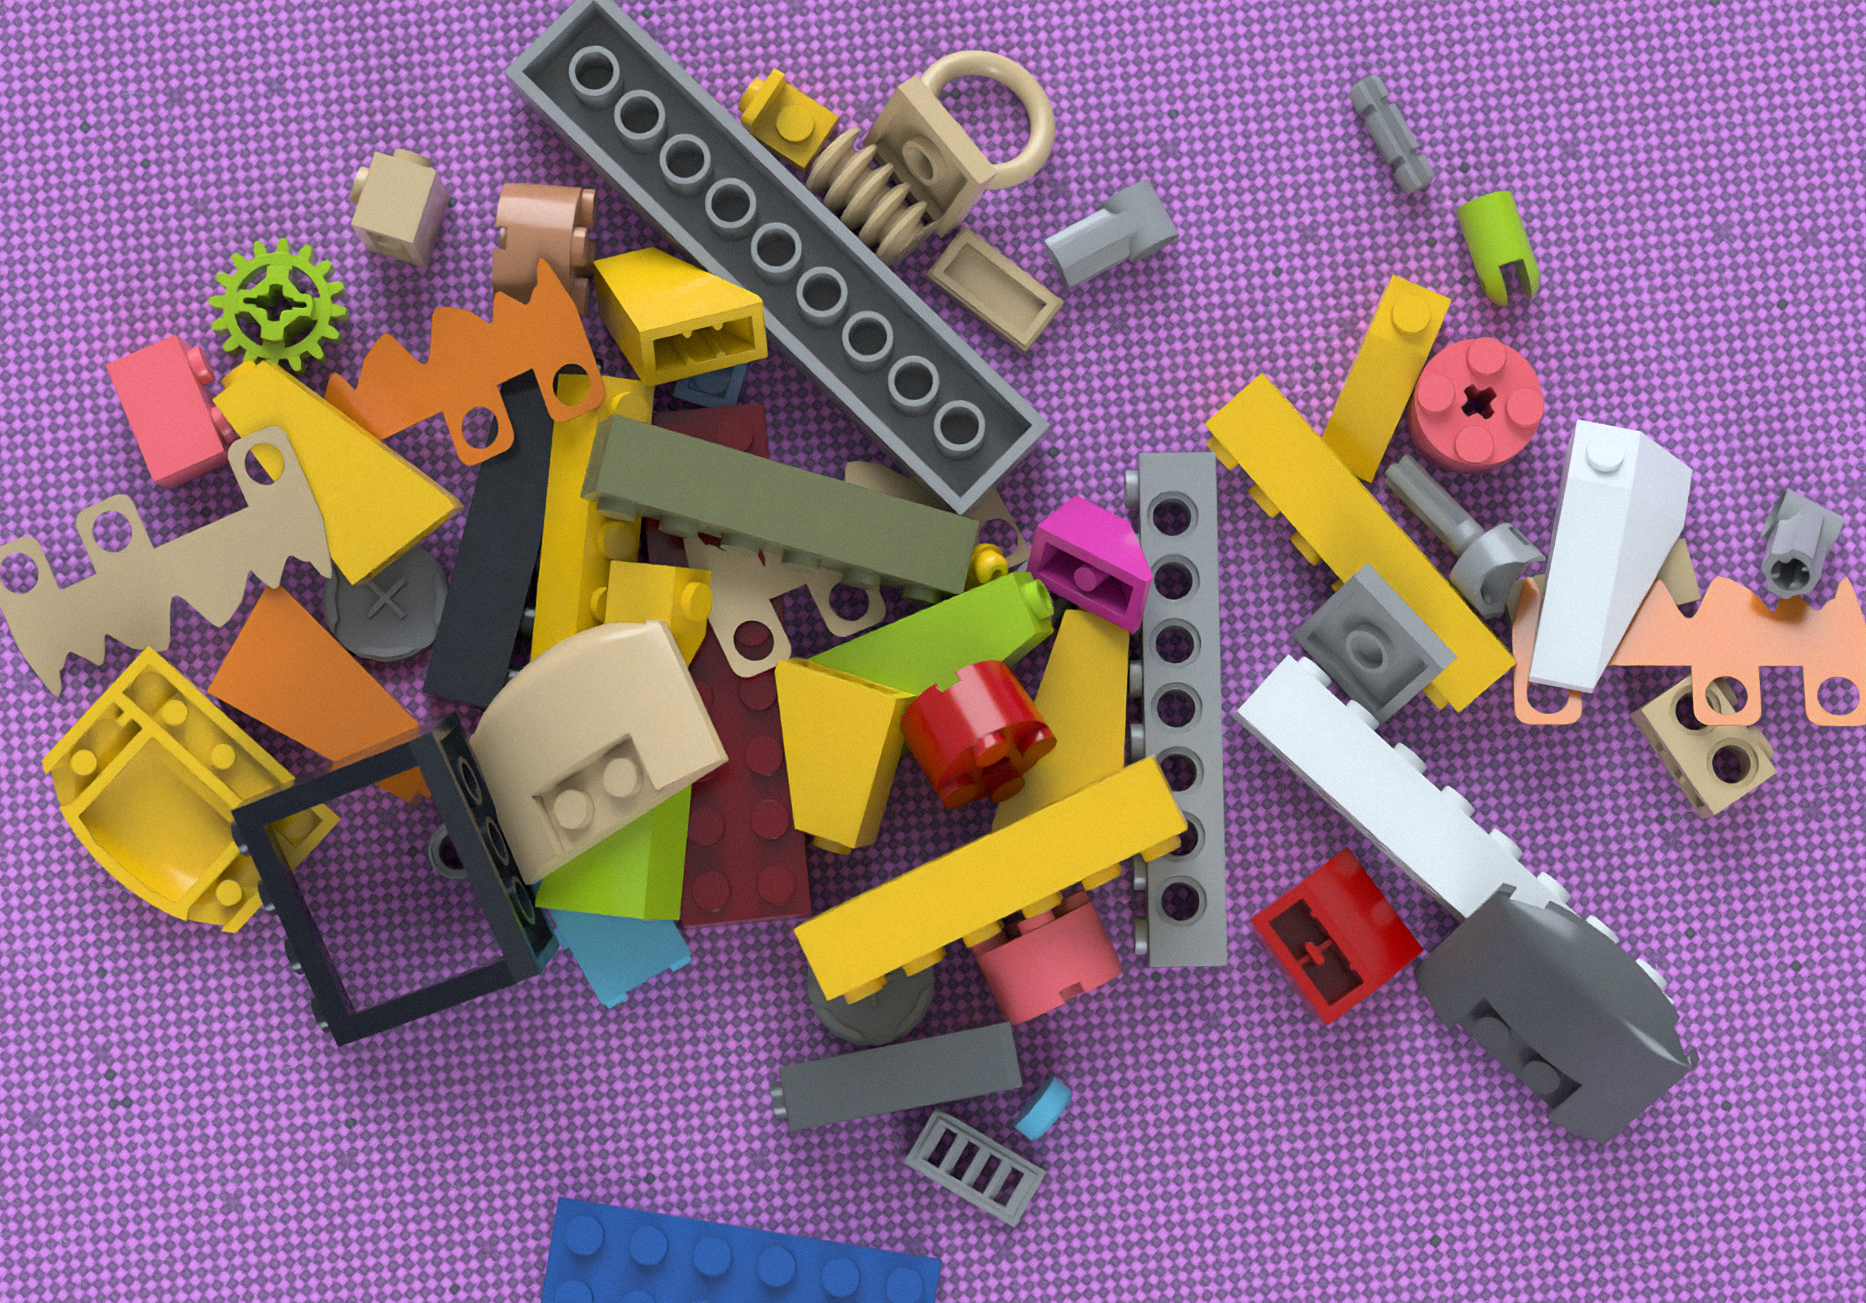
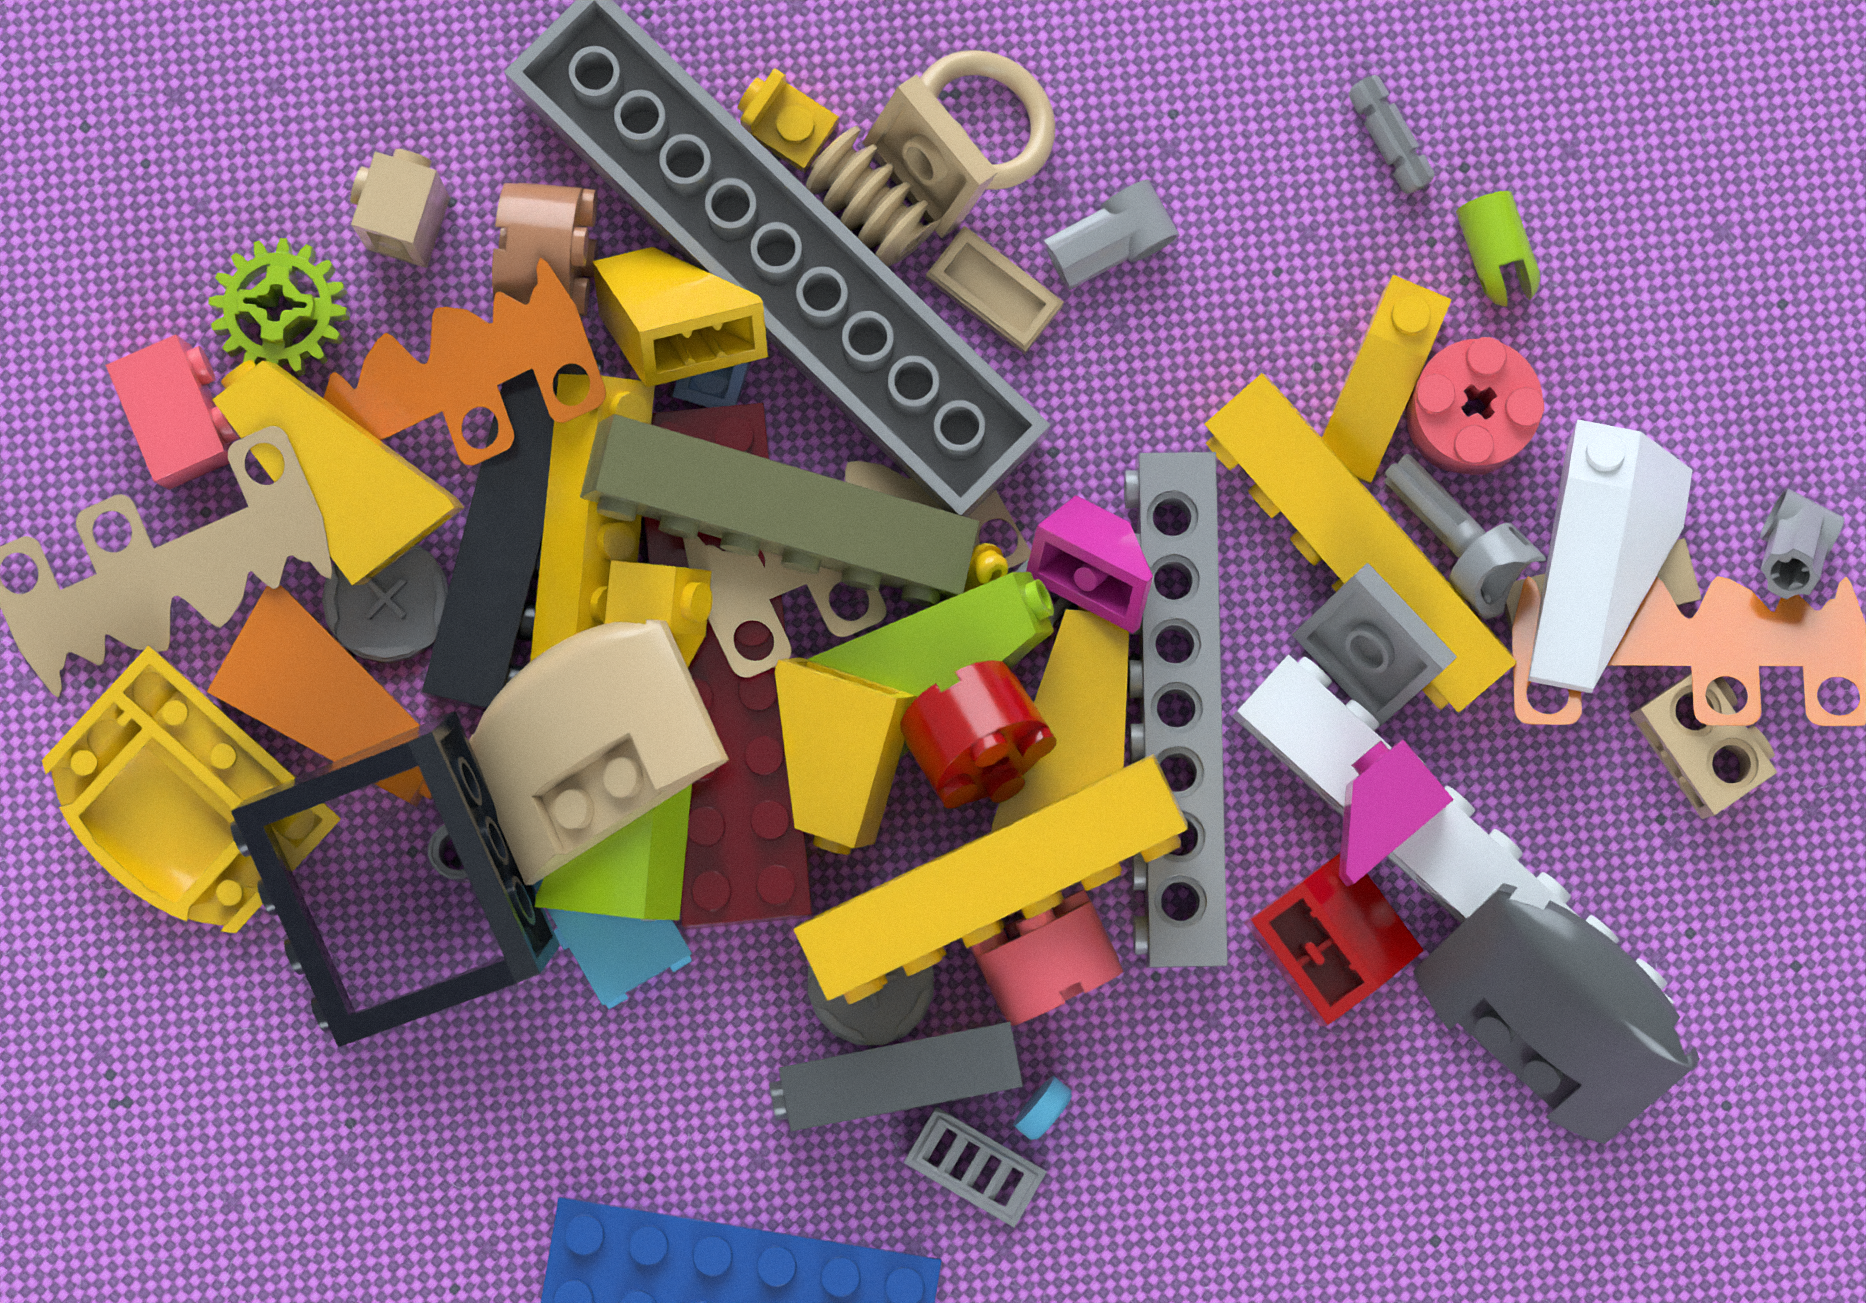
none -> dark pink slope [1339,740,1454,886]

